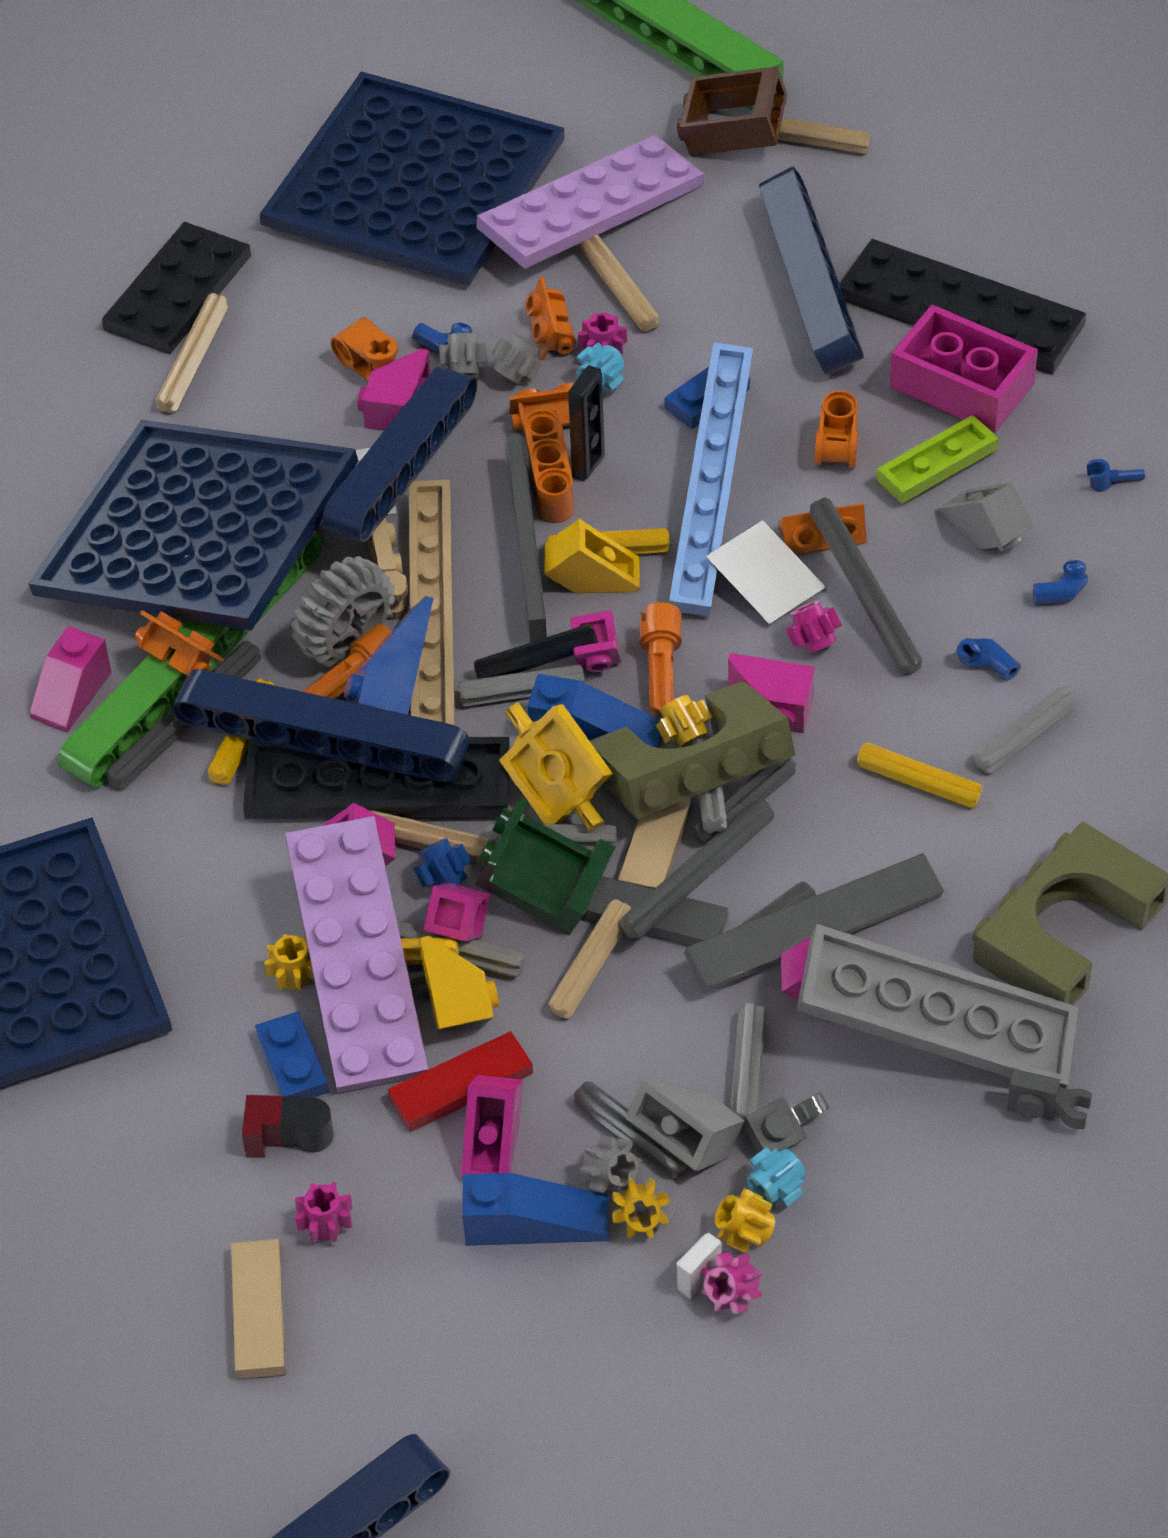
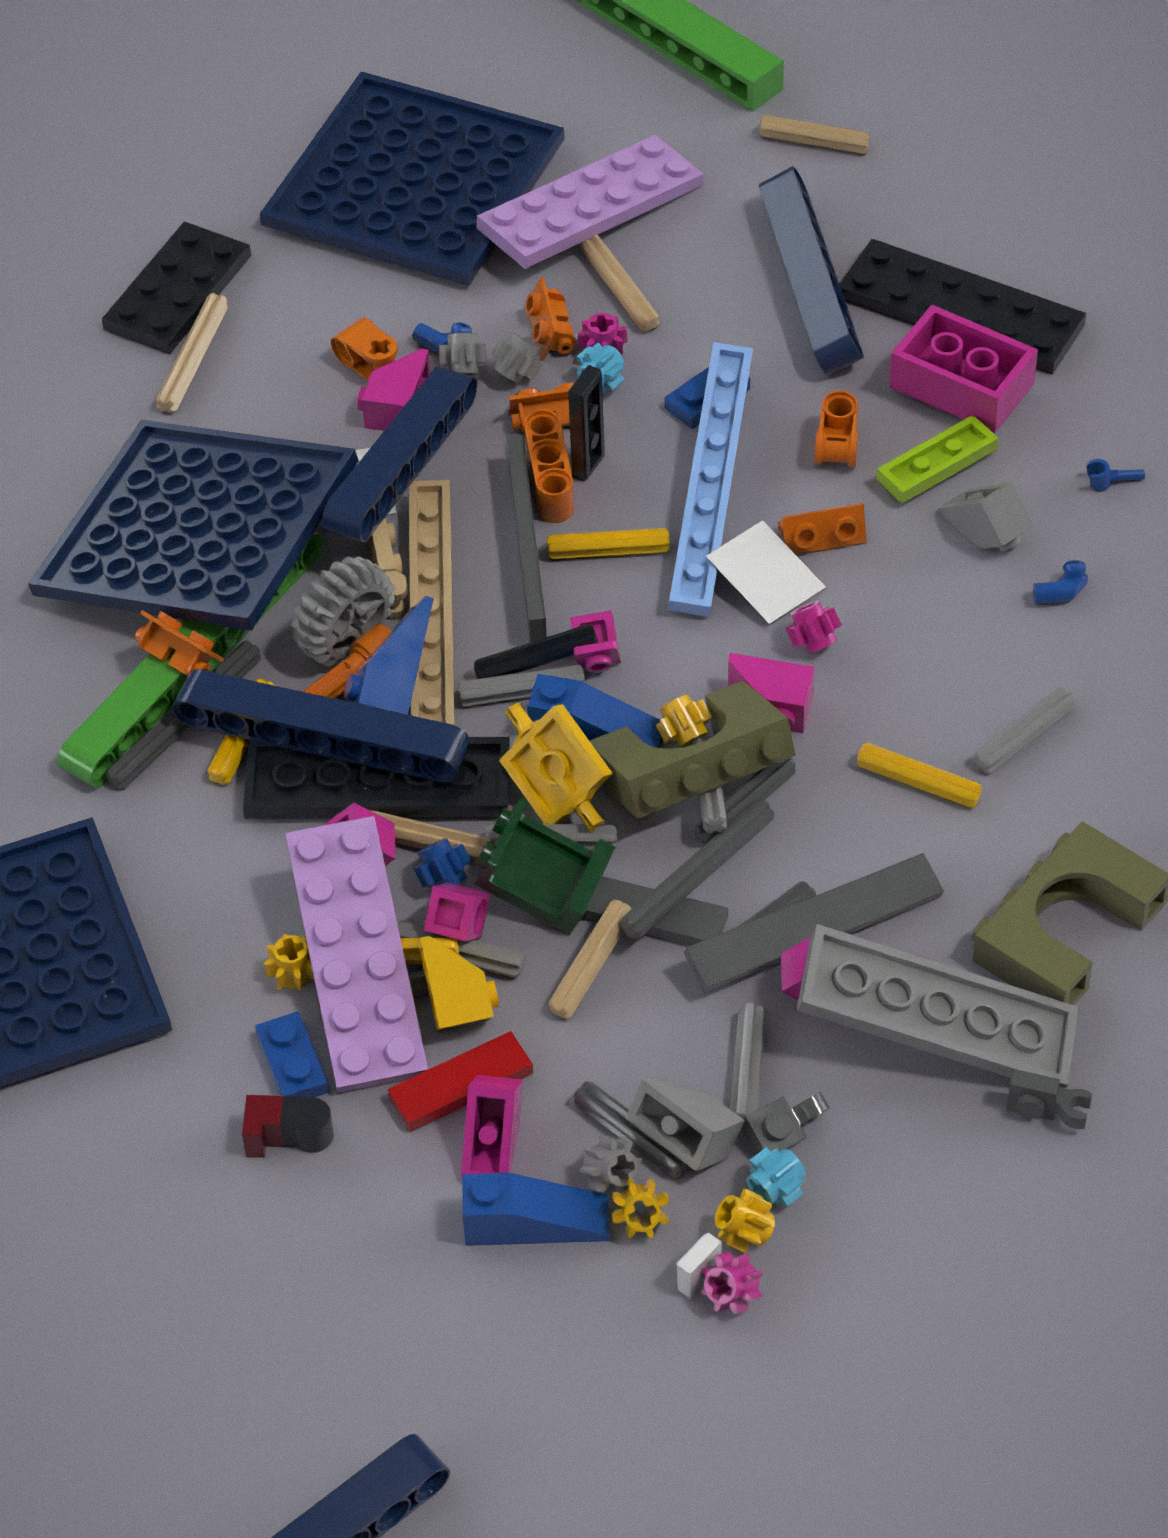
dark pink slope [30,626,112,732] -> none
tan tile [231,1239,286,1379] -> none
dark pink gear [294,1182,353,1243] -> none
yellow slope [544,519,640,593] -> none
tan tile [618,796,695,889] -> none
orange piece [640,602,682,718] -> none
reddish brown window [677,66,788,156] -> none
dark grey axle [810,497,922,675] -> none
blue arm [956,638,1021,680] -> none

